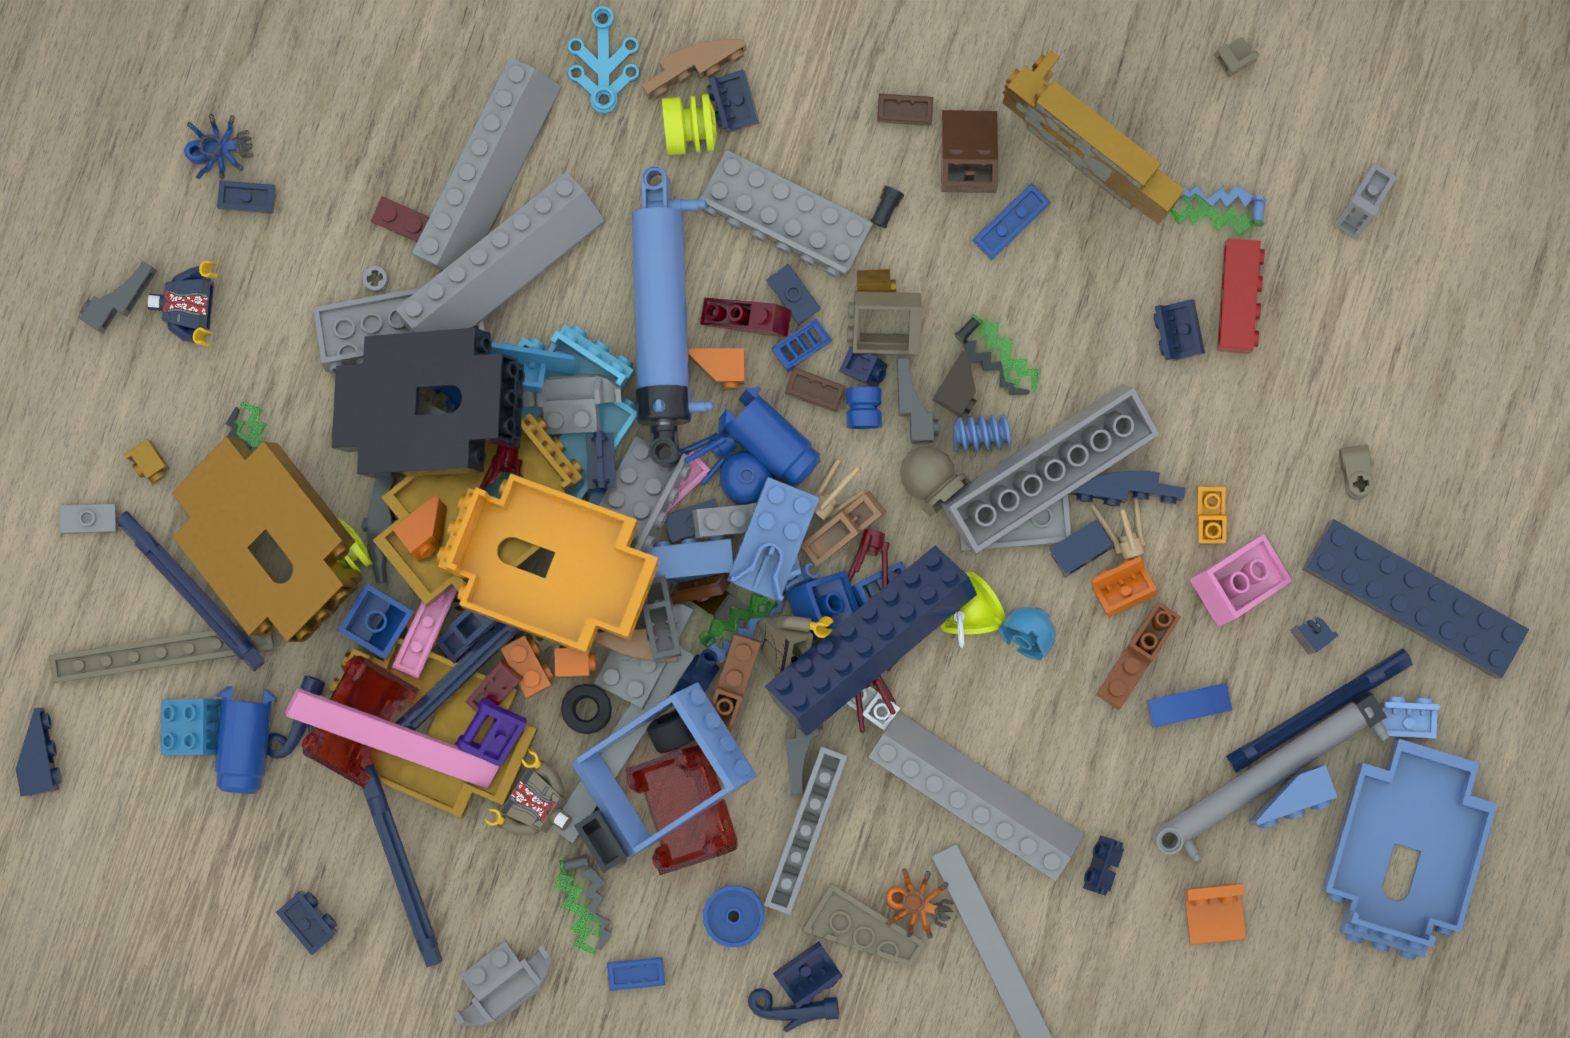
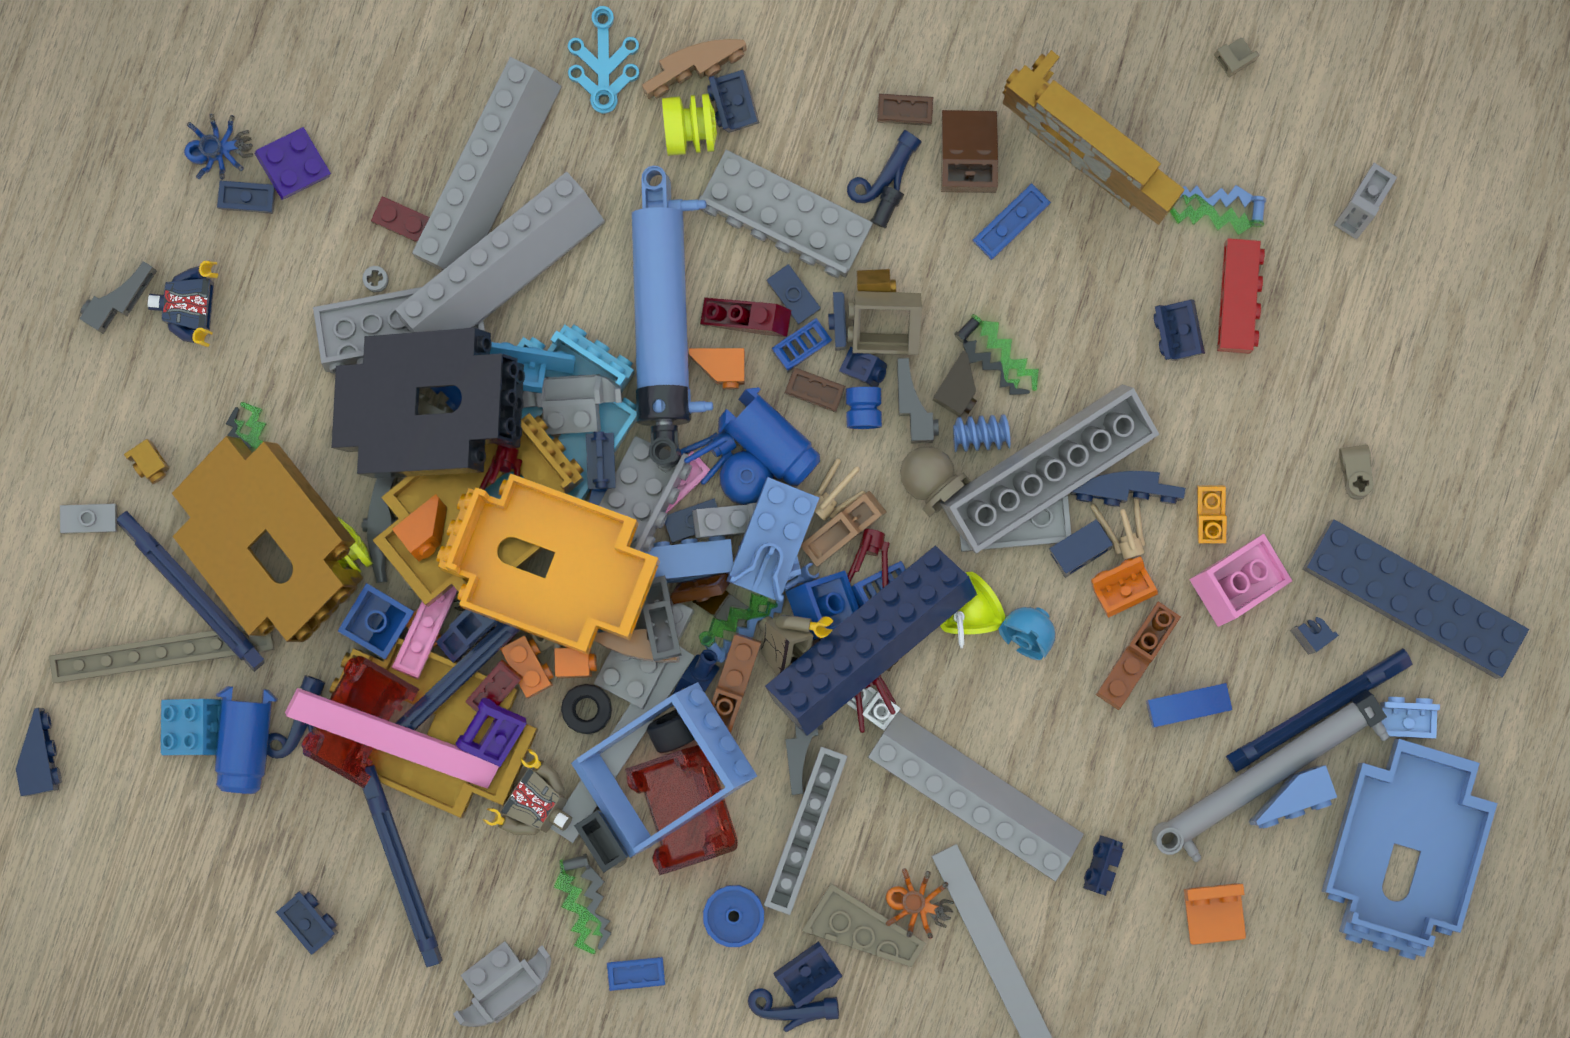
none -> dark purple plate [254,127,331,200]
none -> dark blue plate [828,292,847,351]
none -> dark blue plant [847,130,922,204]

